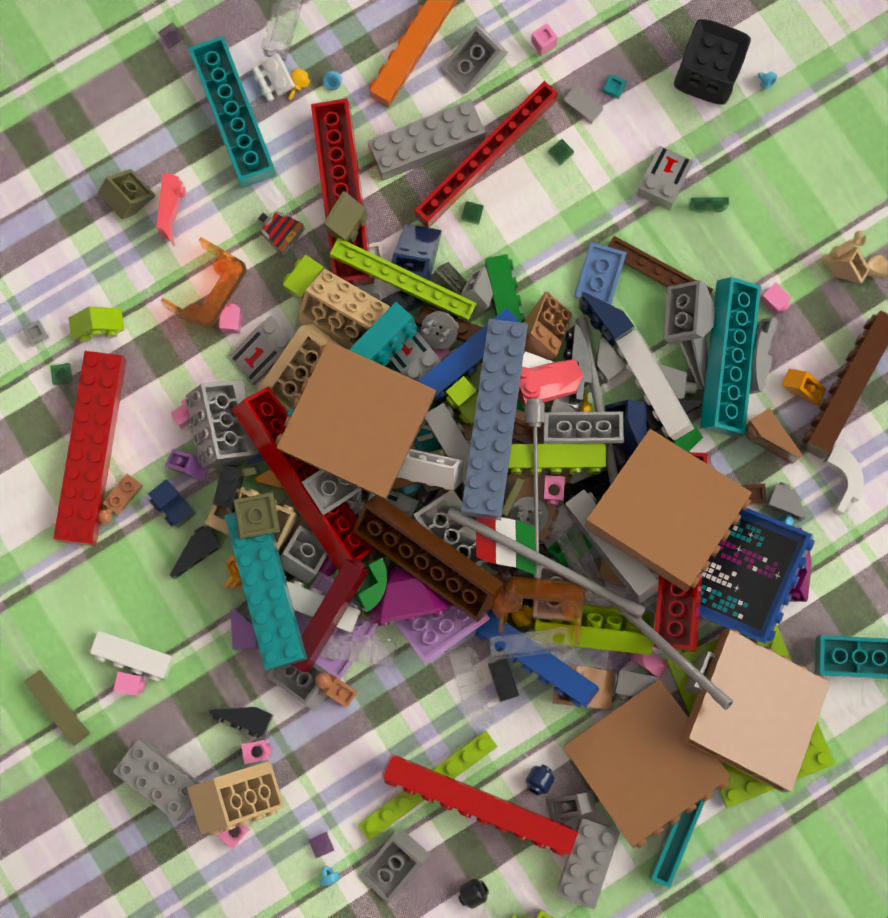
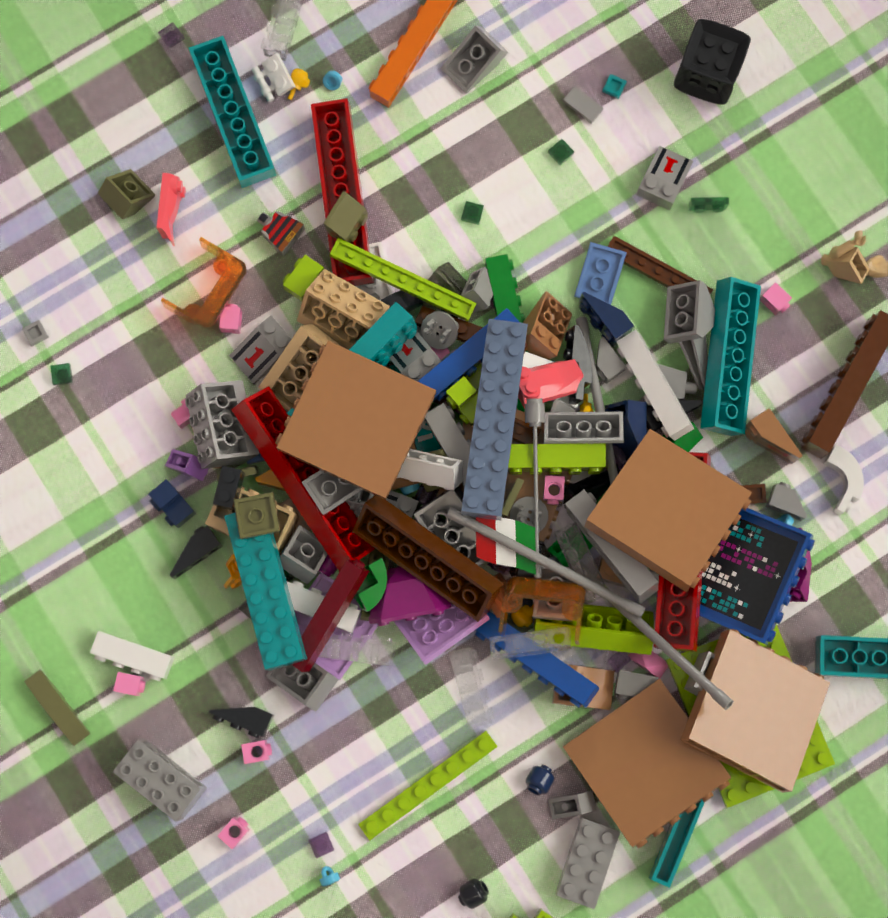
red brick [53,351,126,547] -> none
lime brick [68,306,125,342] -> none
nougat plate [98,474,143,525] -> none
tan brick [187,761,284,836] -> none
medium lavender slope [230,610,258,650] -> none
nougat plate [315,672,358,708] -> none
light grey slope [359,827,430,903] -> none
light grey brick [368,99,486,181] -> none
red brick [382,753,579,856] -> none
dark blue slope [391,224,442,281] -> none
red brick [415,80,558,228] -> none
black brick [488,658,519,702] -> none
bright pink brick [531,23,558,56] -> none
light grey slope [749,317,778,394] -> none
medium azure tile [758,71,777,90] -> none
light orange slope [782,368,826,405] -> none

